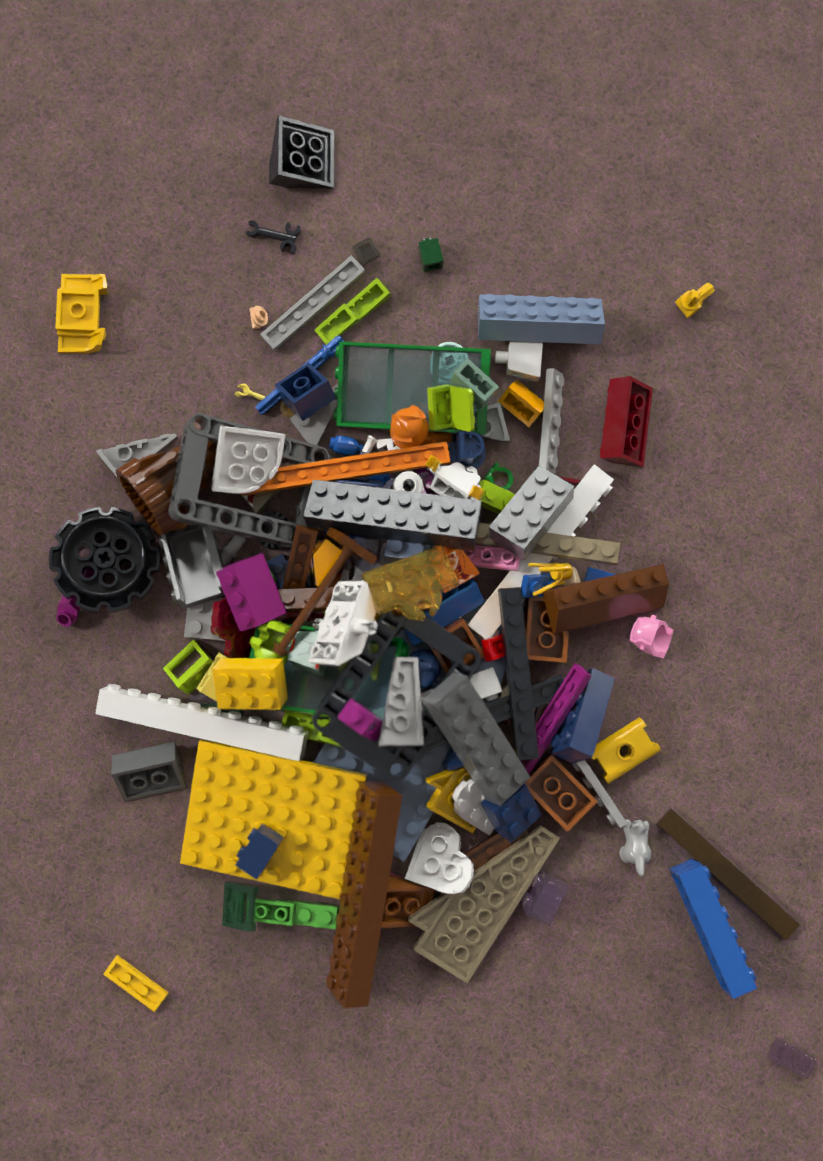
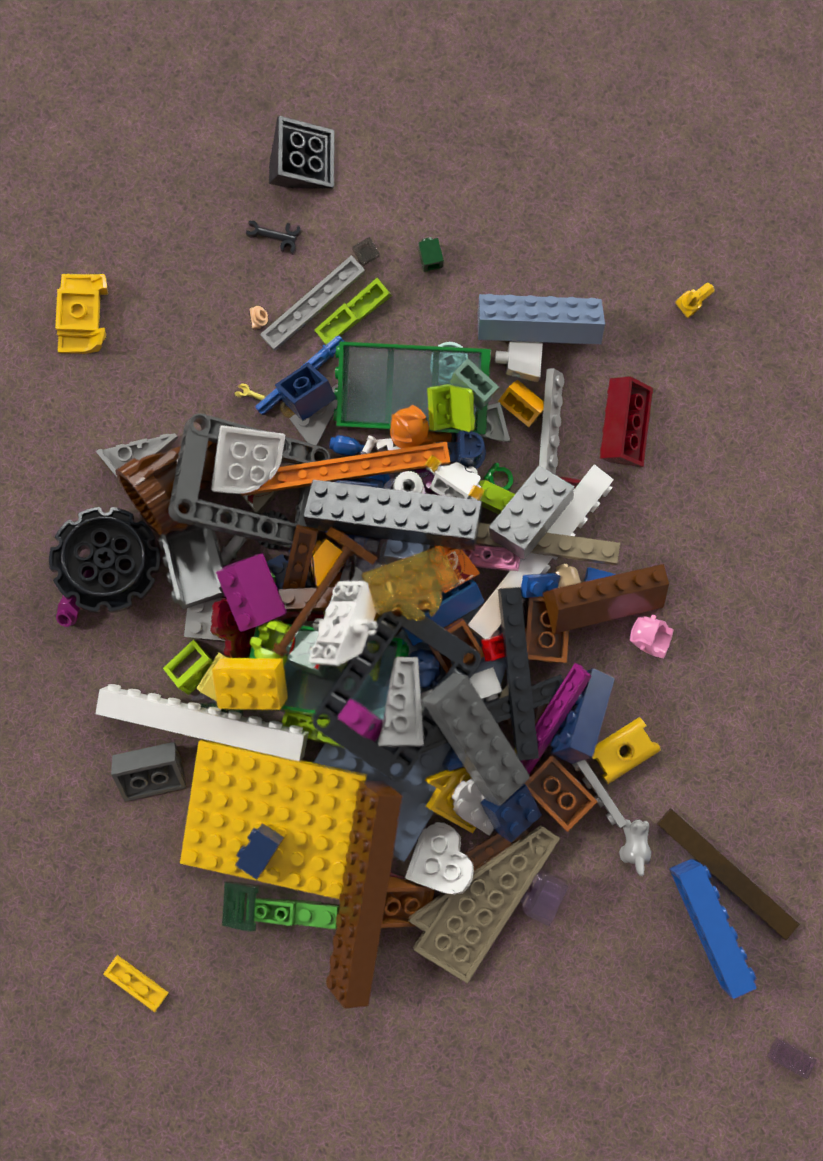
yellow plant [528,562,573,596] -> none

